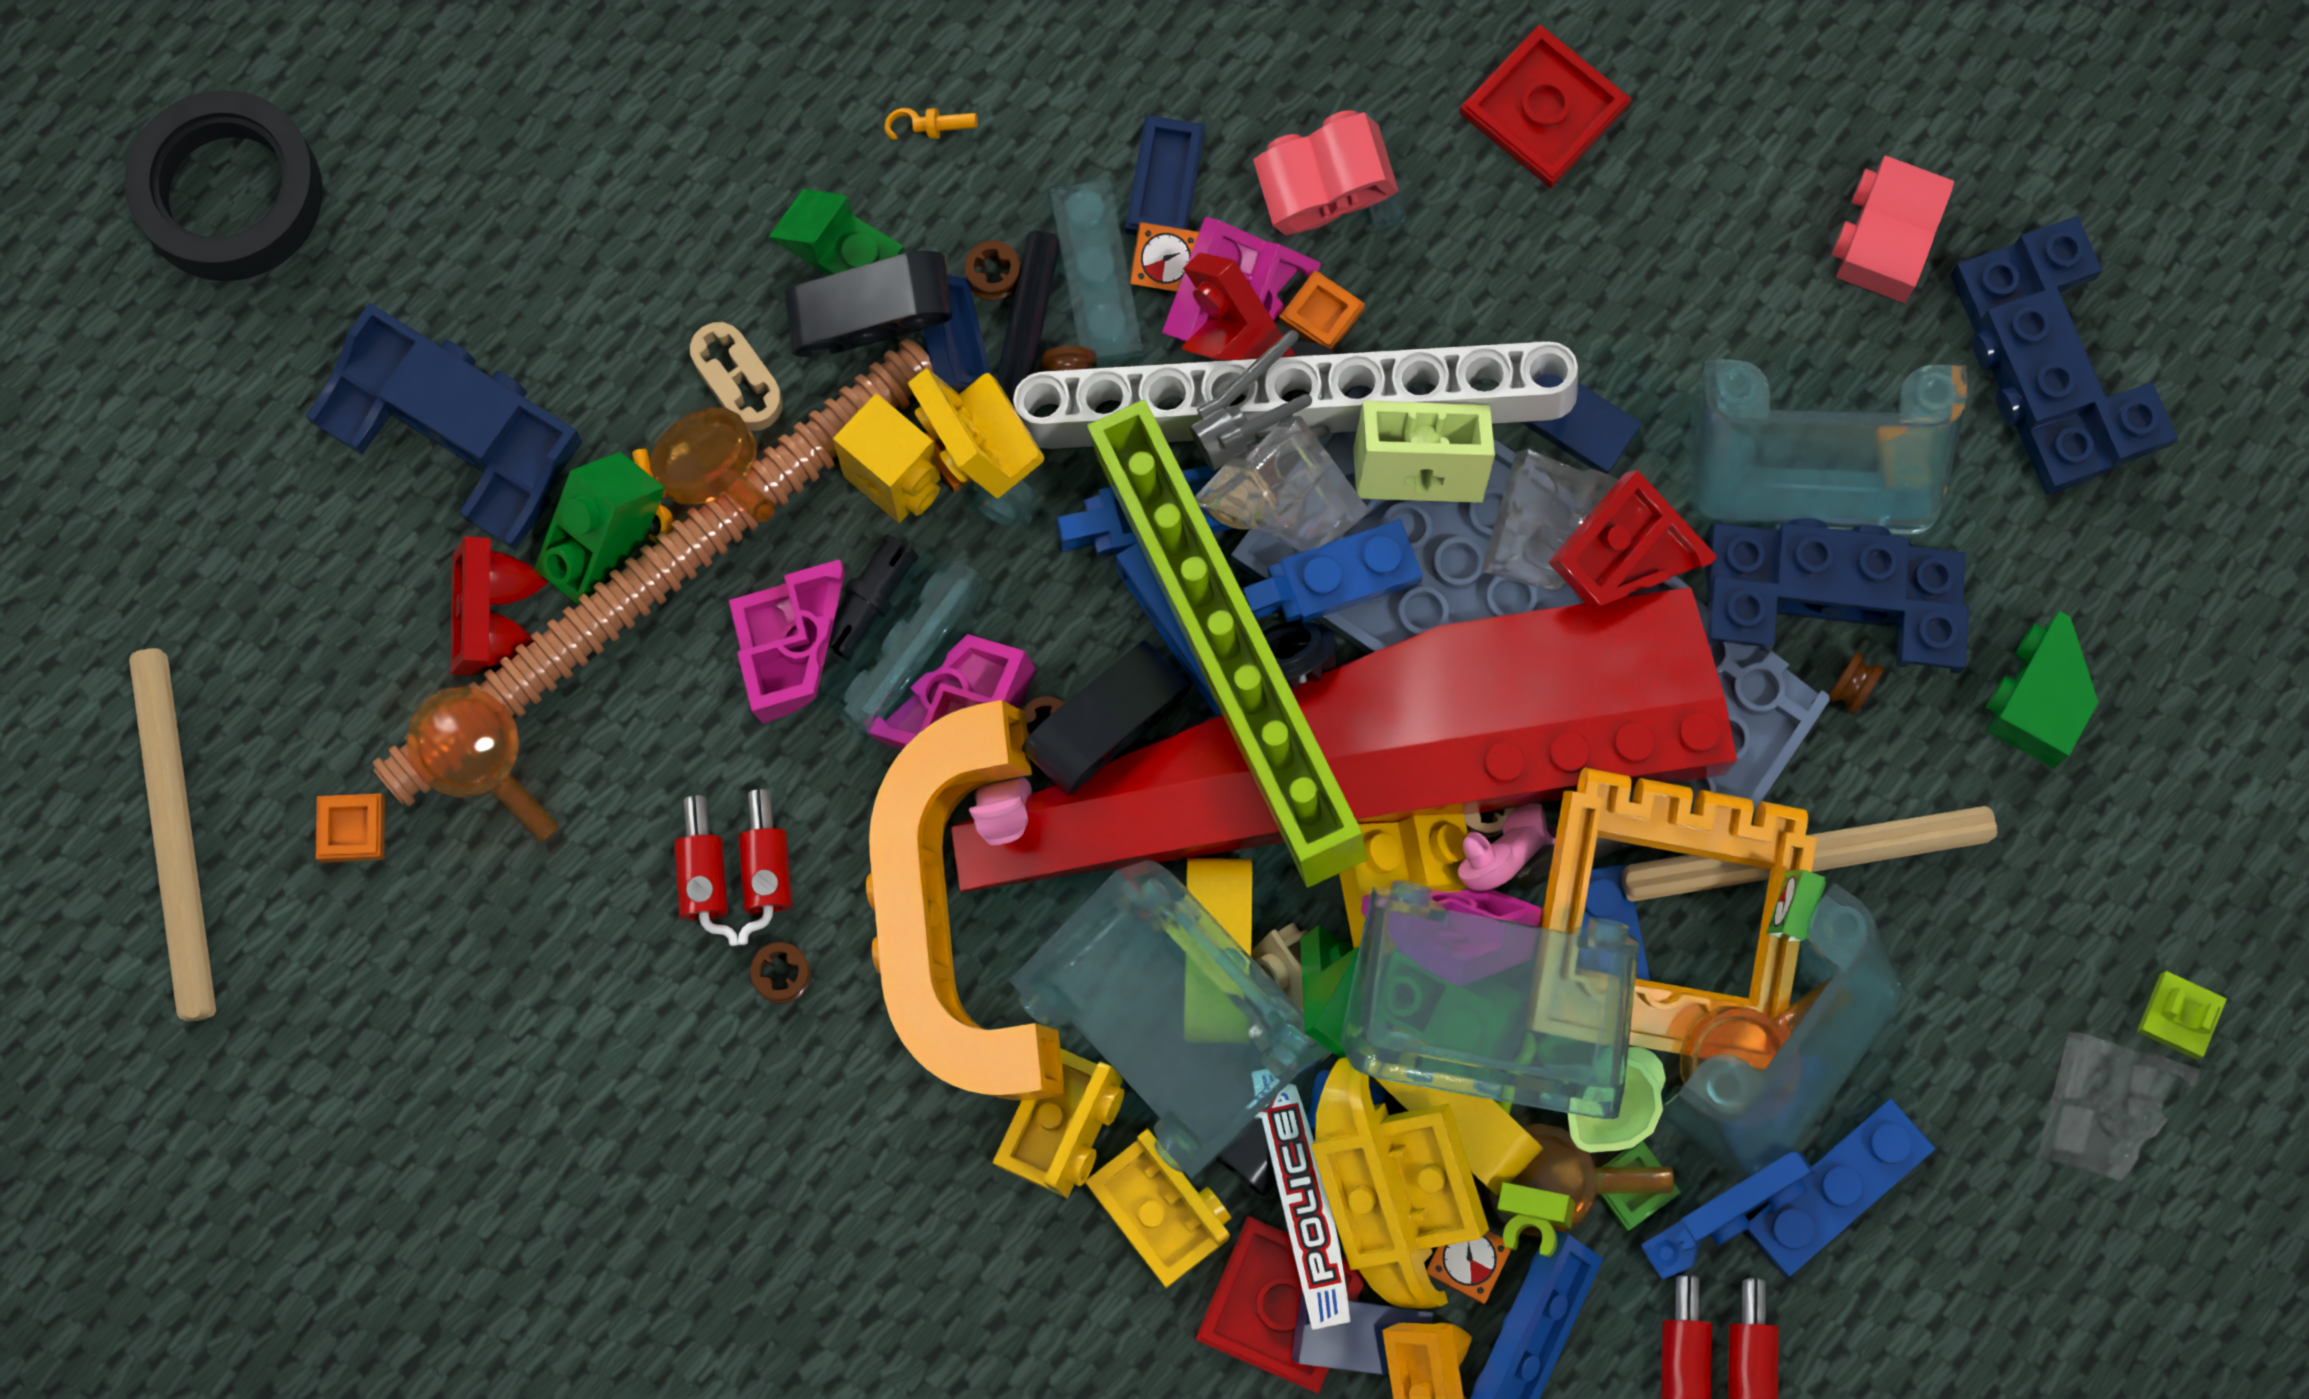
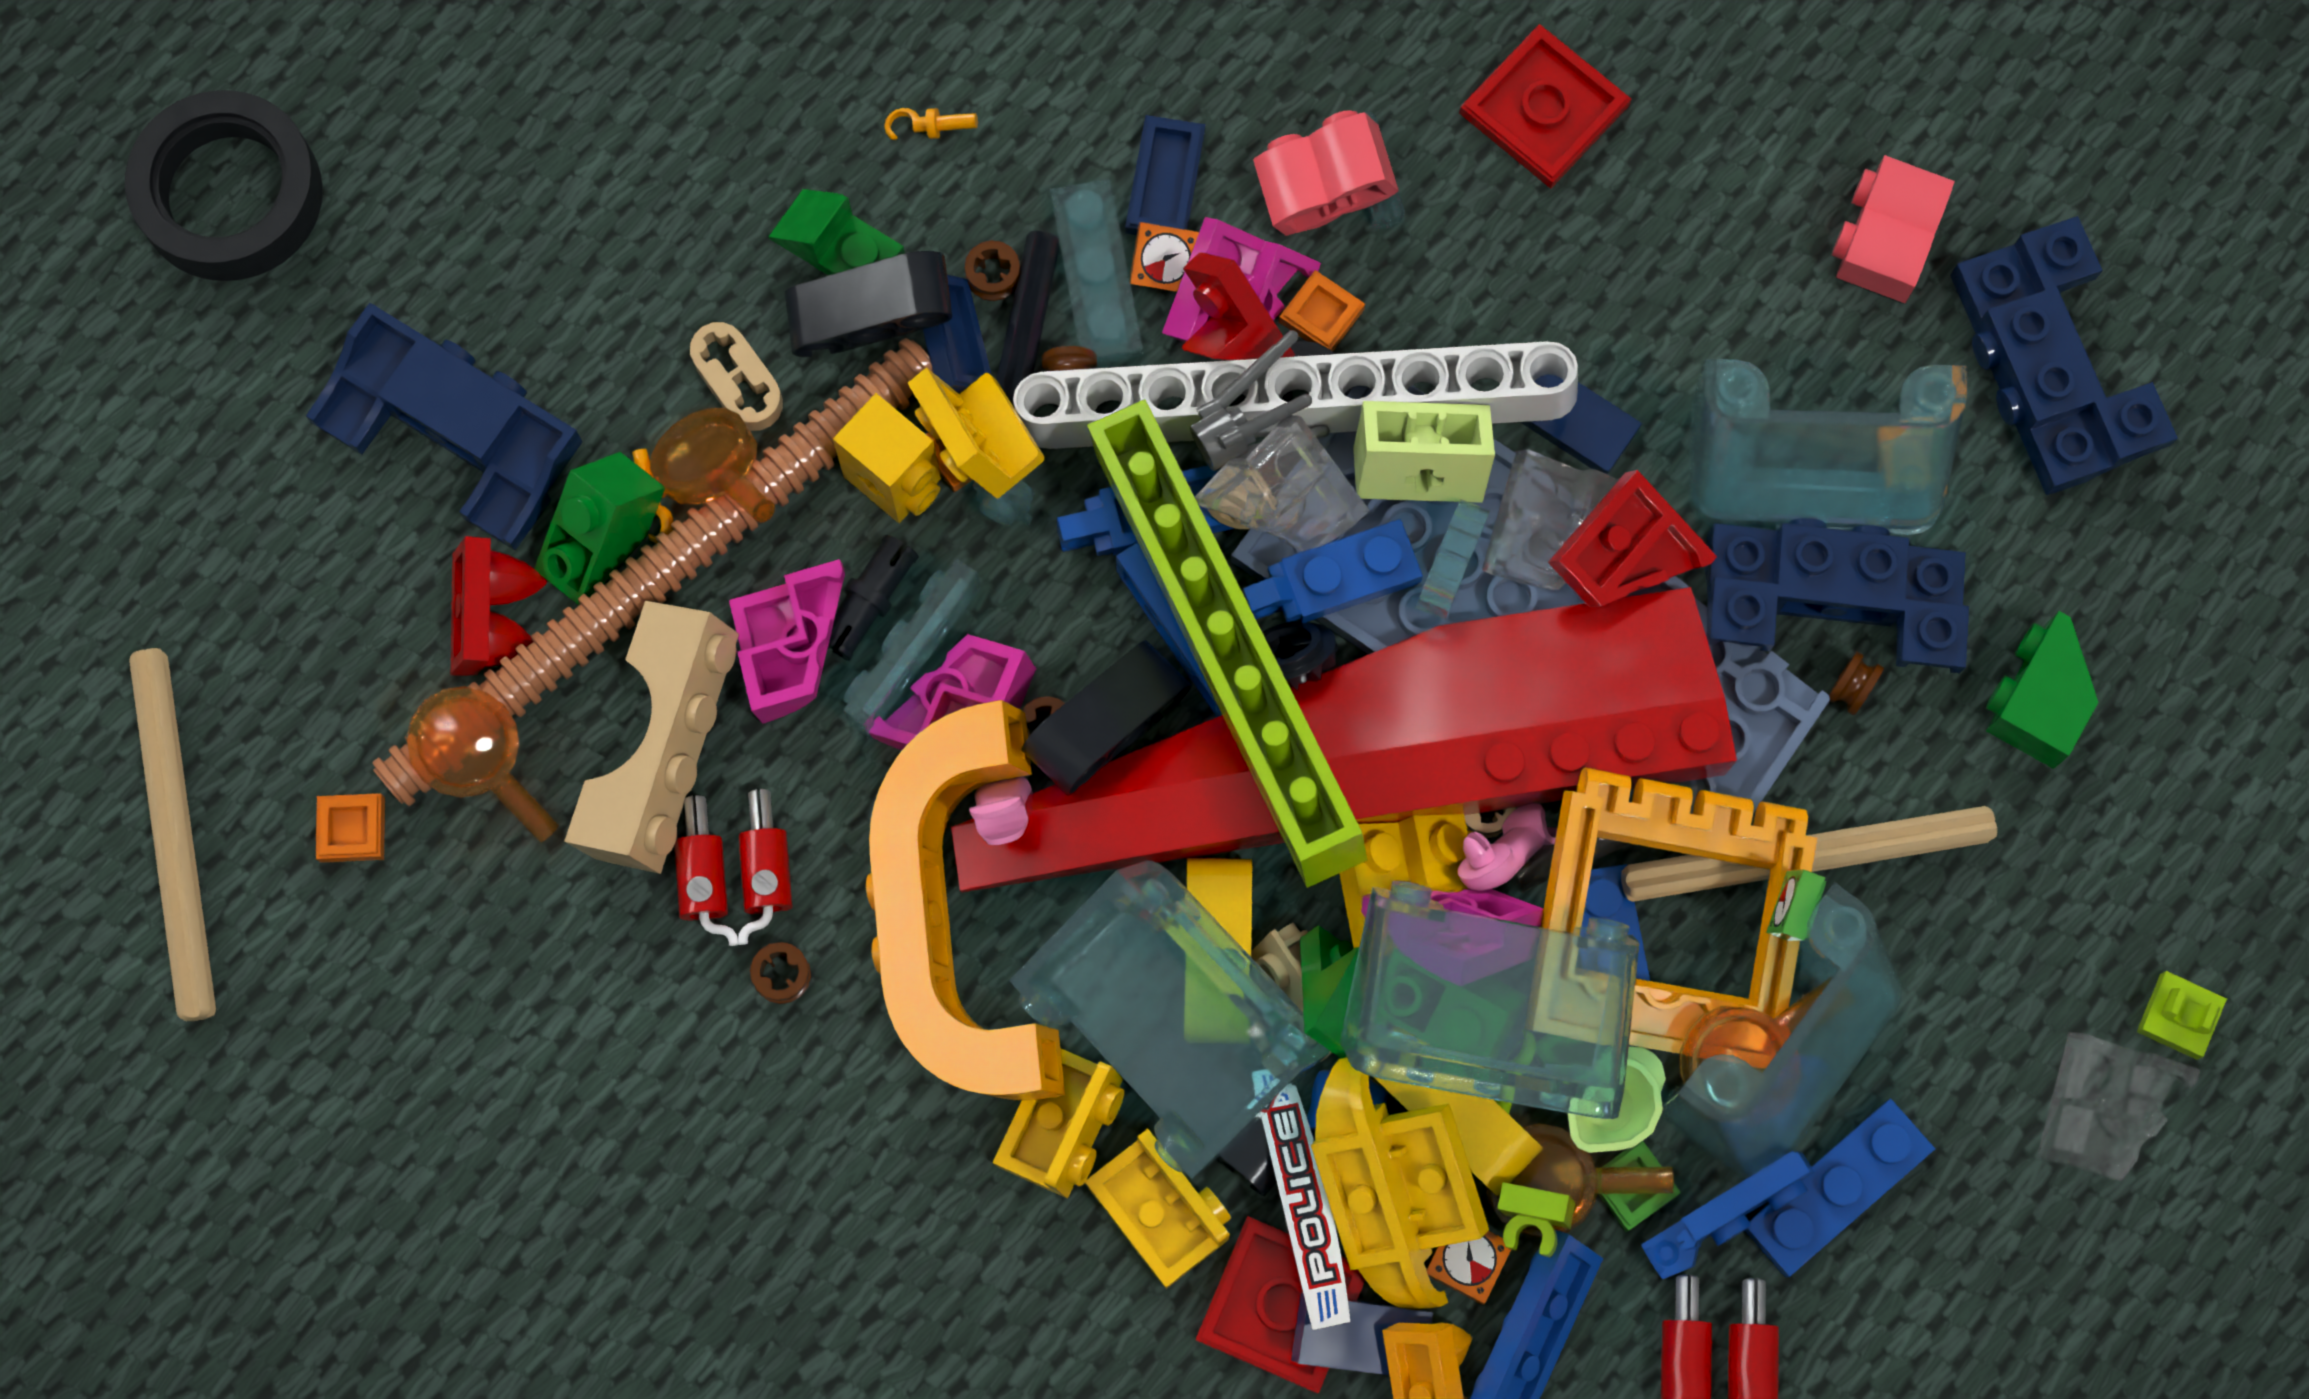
none -> tan arch [564,601,739,874]
none -> clear light blue beam [1416,499,1490,620]

